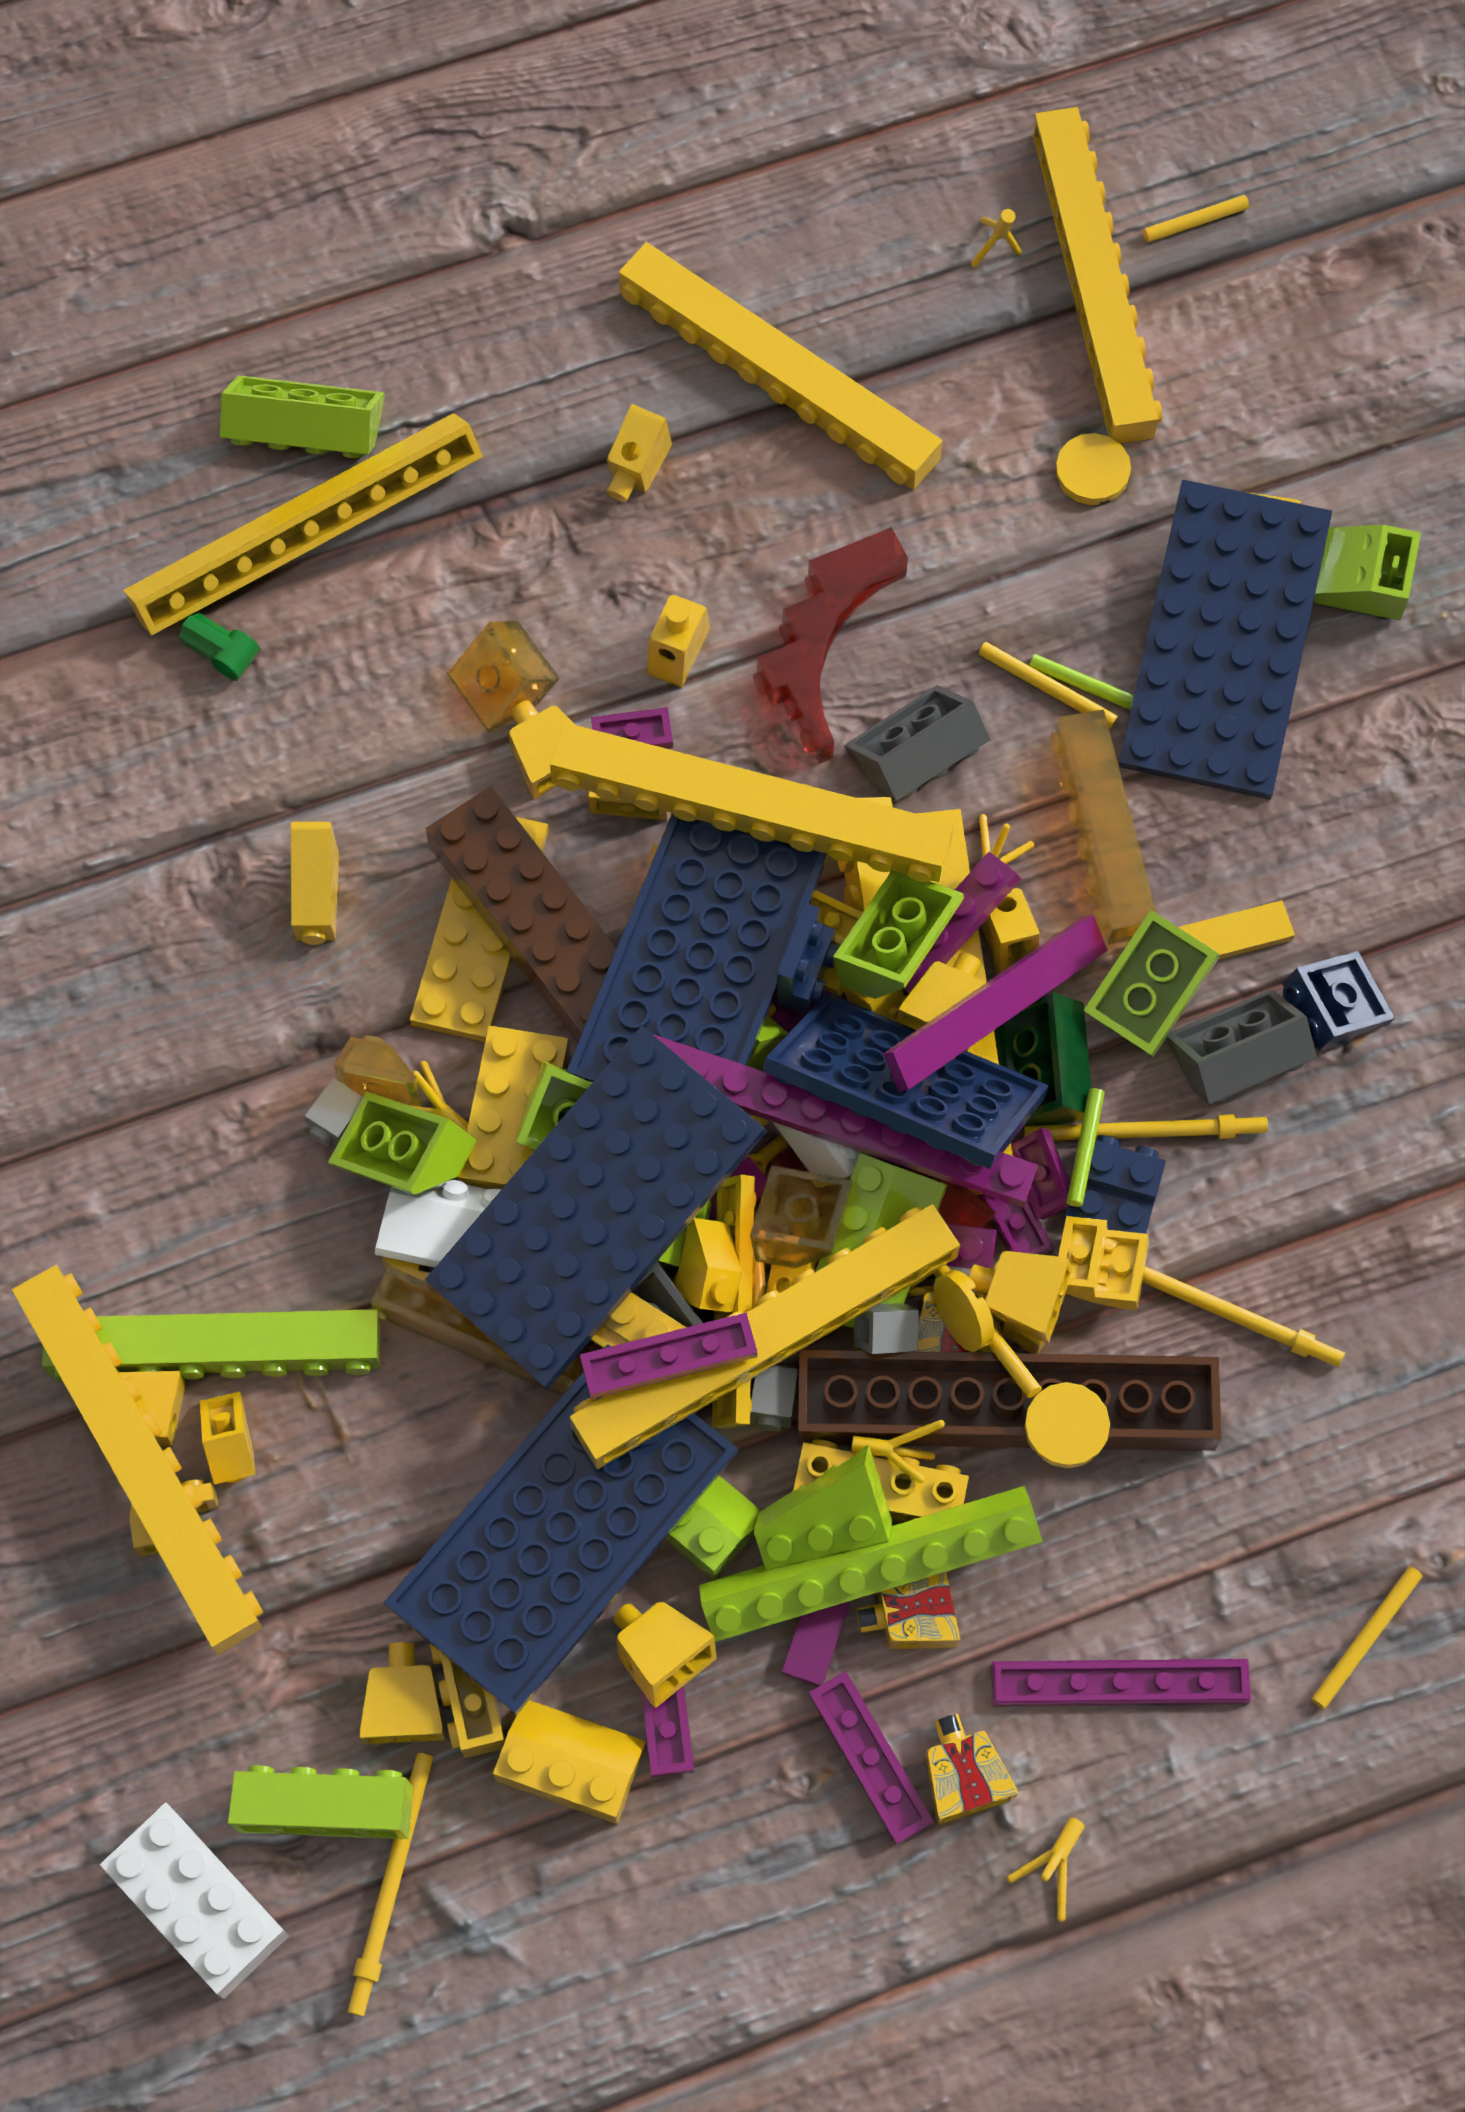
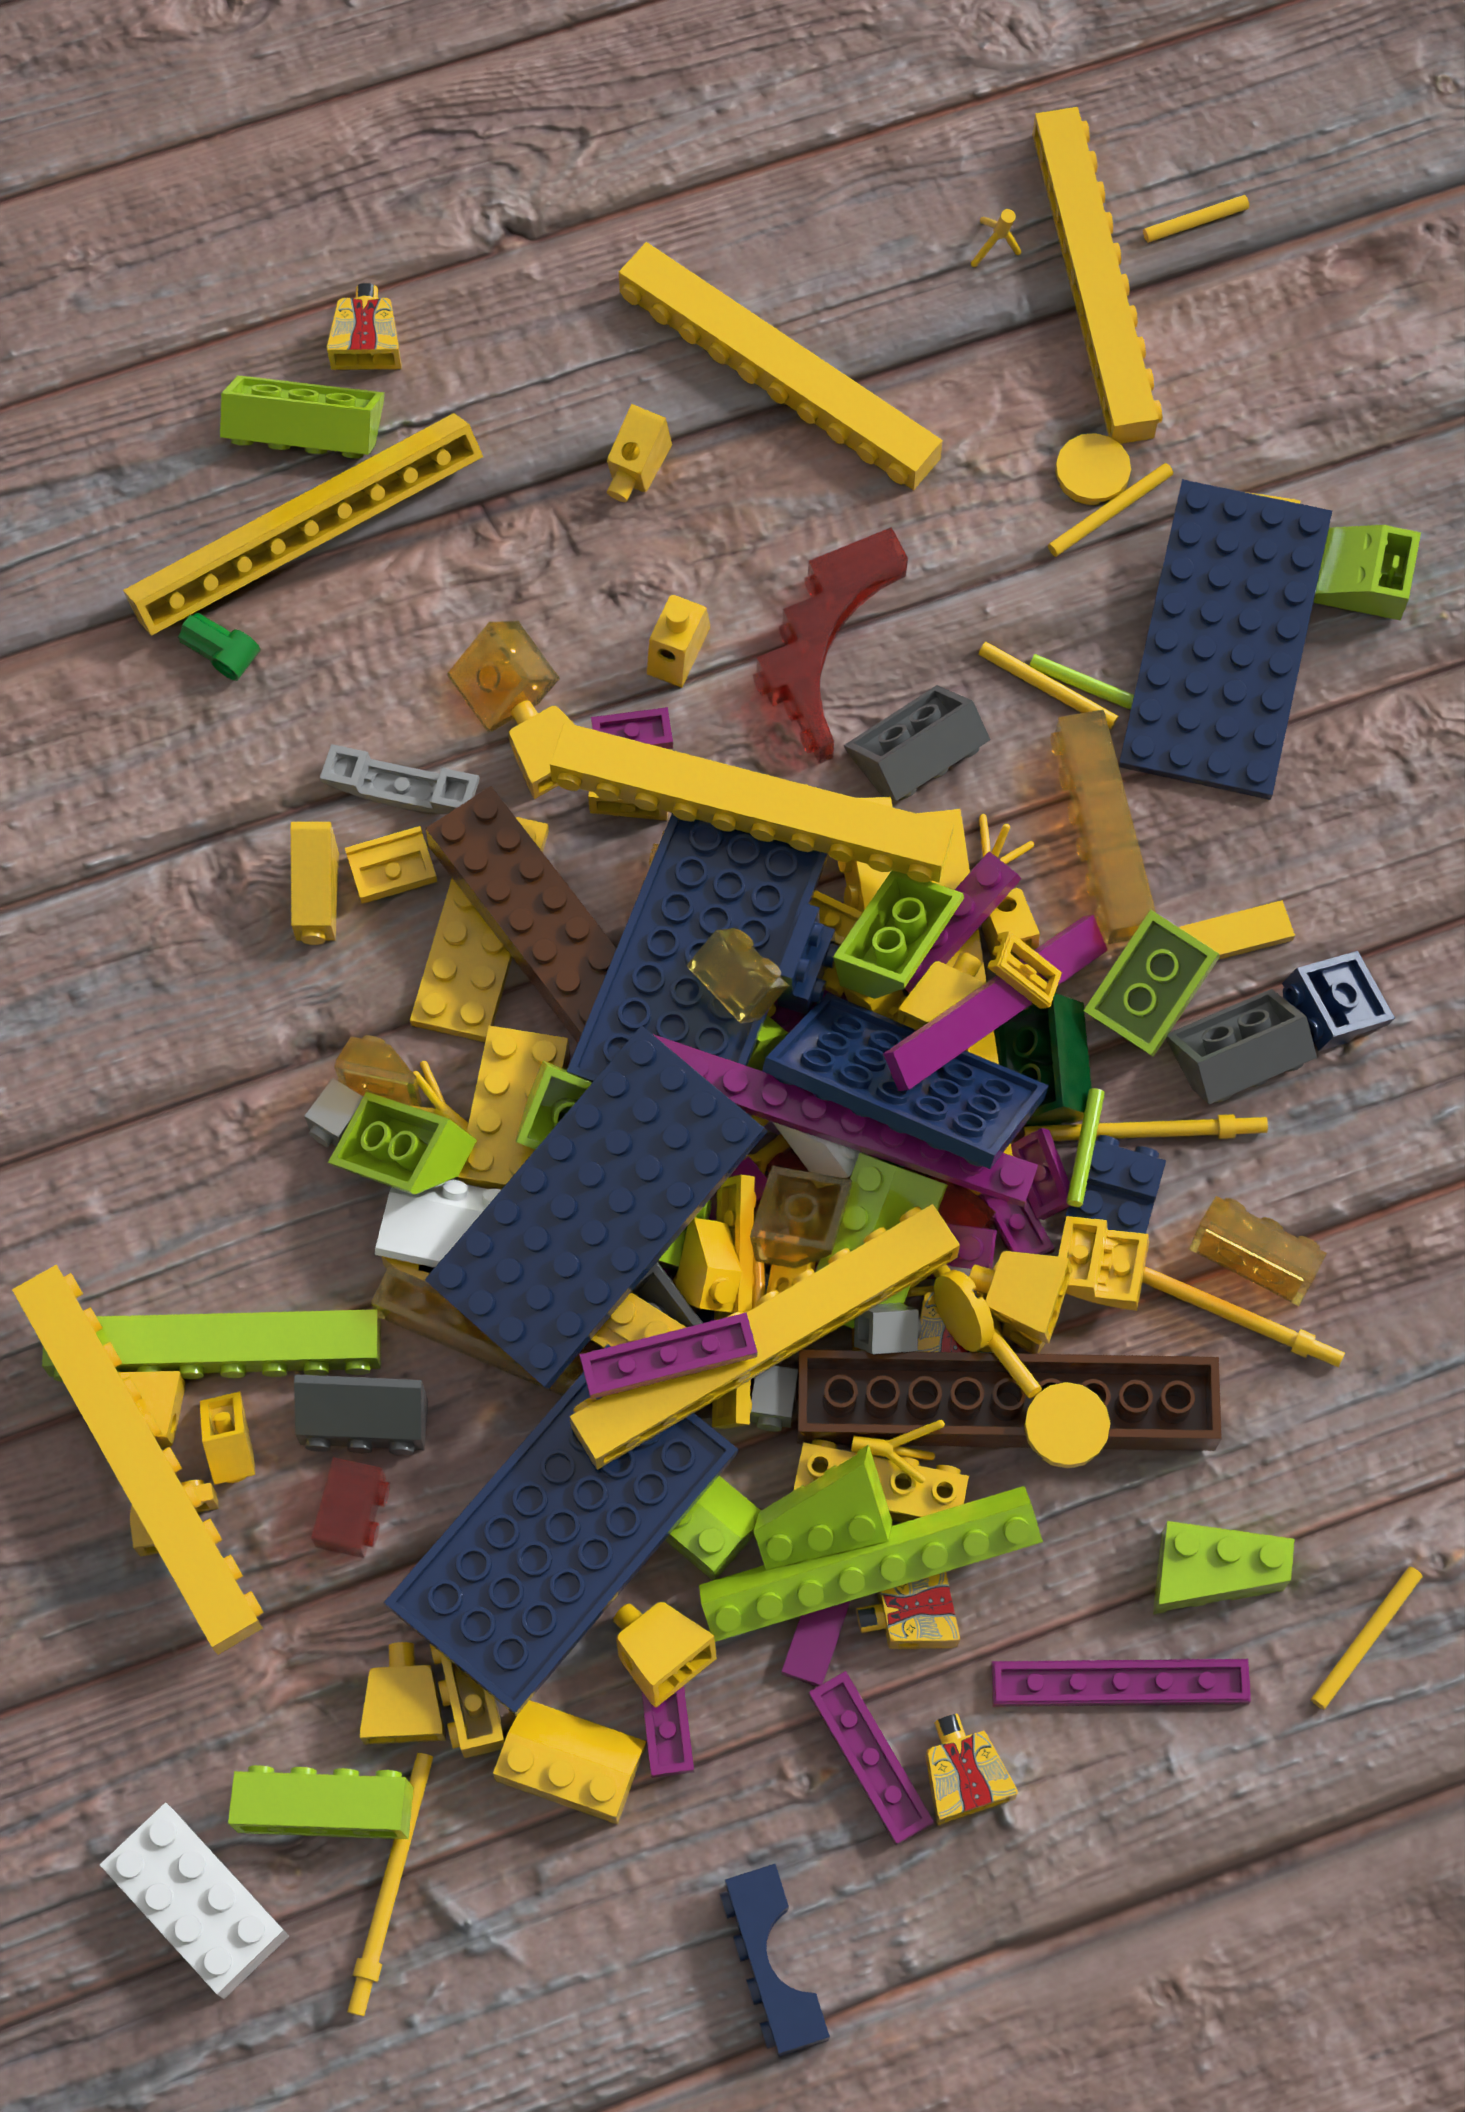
yellow plant [1007,1817,1085,1922] -> none
none -> dark grey slope [294,1375,429,1455]
none -> clear red brick [311,1457,390,1558]
none -> light grey slope [320,744,480,814]
none -> torso [327,283,402,370]
none -> yellow plate [345,826,437,904]
none -> clear yellow brick [686,928,789,1024]
none -> dark blue arch [719,1864,830,2057]
none -> yellow tile [987,931,1062,1009]
none -> yellow bar [1048,463,1173,557]
none -> lime wedge [1153,1521,1295,1615]
none -> clear yellow slope [1189,1196,1327,1306]

